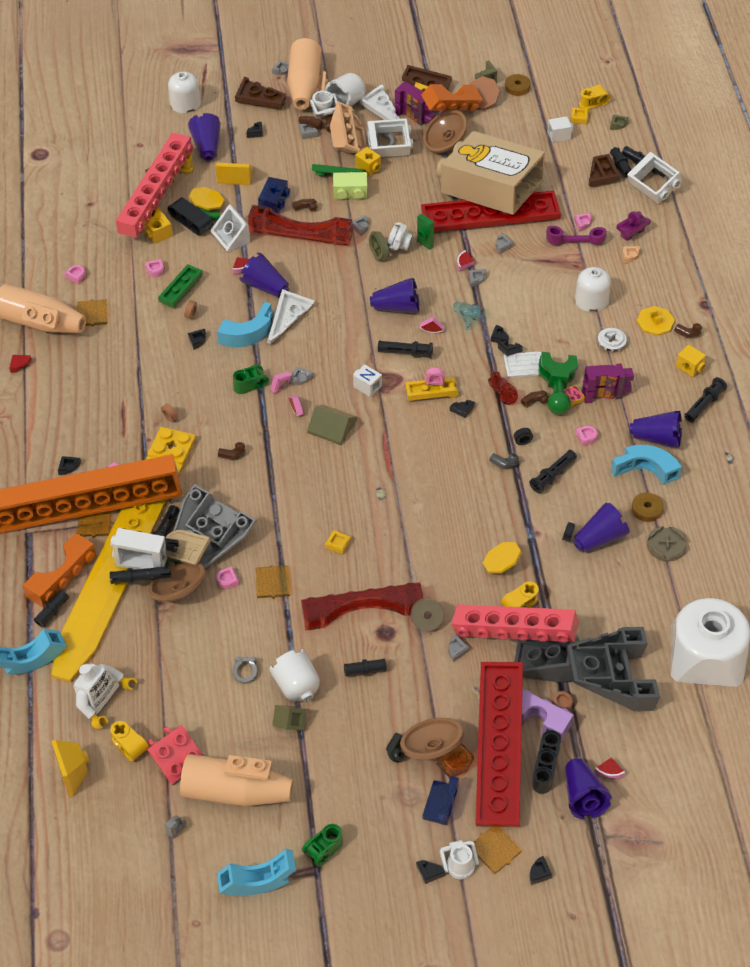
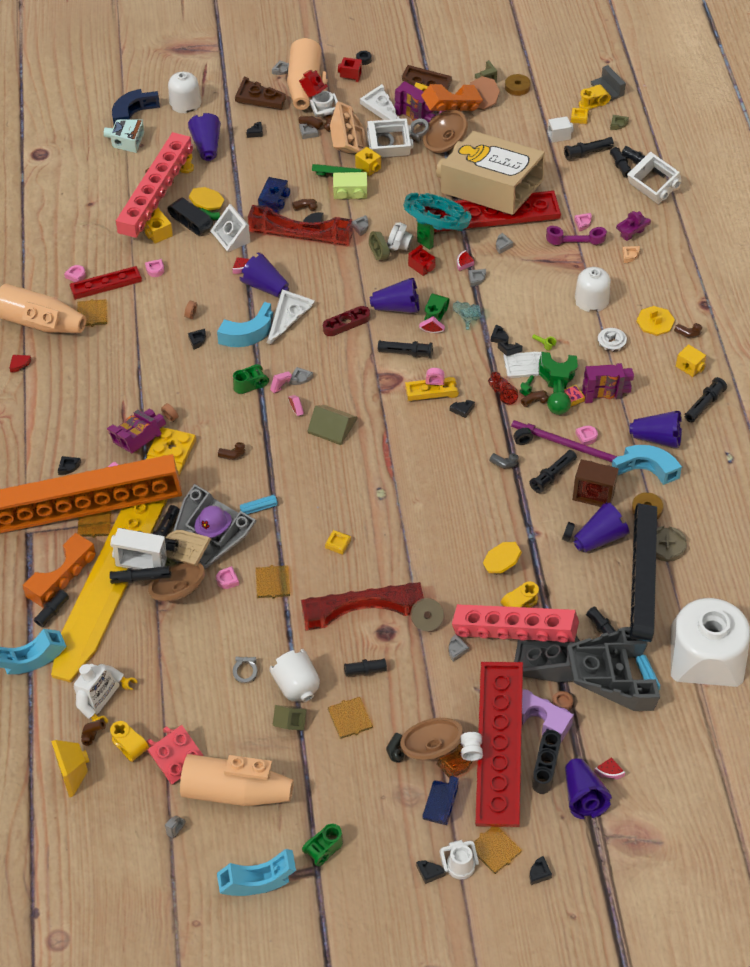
green plate [158,264,203,308] -> none
yellow slope [216,163,253,185] -> none
white cylinder [325,73,366,108] -> none
white brick [353,364,382,397] -> none
reddish brown wing [588,154,620,187] -> none
none -> red tile [69,266,142,300]
none -> reddish brown arm [81,719,106,746]
none -> light aqua torso [104,120,144,153]
none -> magenta hips [107,408,166,454]
none -> dark blue arch [112,89,160,124]
none -> medium lavender hat [194,506,232,538]
none -> medium azure axle [240,495,277,514]
none -> red brick [299,70,328,97]
none -> black tile [303,212,324,229]
none -> dark red beam [323,306,370,336]
none -> clear yellow piece [328,697,373,739]
none -> red brick [338,57,362,82]
none -> black tile [356,51,372,65]
none -> teal plate [403,193,471,231]
none -> red brick [408,245,436,276]
none -> light grey piece [409,119,429,142]
none -> green piece [424,293,450,322]
none -> white wheel [461,732,483,761]
none -> magenta bar [511,420,617,463]
none -> green hand [519,375,534,396]
none -> lime hand [532,334,556,350]
none -> black pin [564,137,614,160]
none -> reddish brown piece [572,459,619,507]
none -> black pin [586,606,616,634]
none -> dark grey panel [591,65,626,101]
none -> black beam [630,503,657,642]
none -> medium azure axle [636,654,660,690]

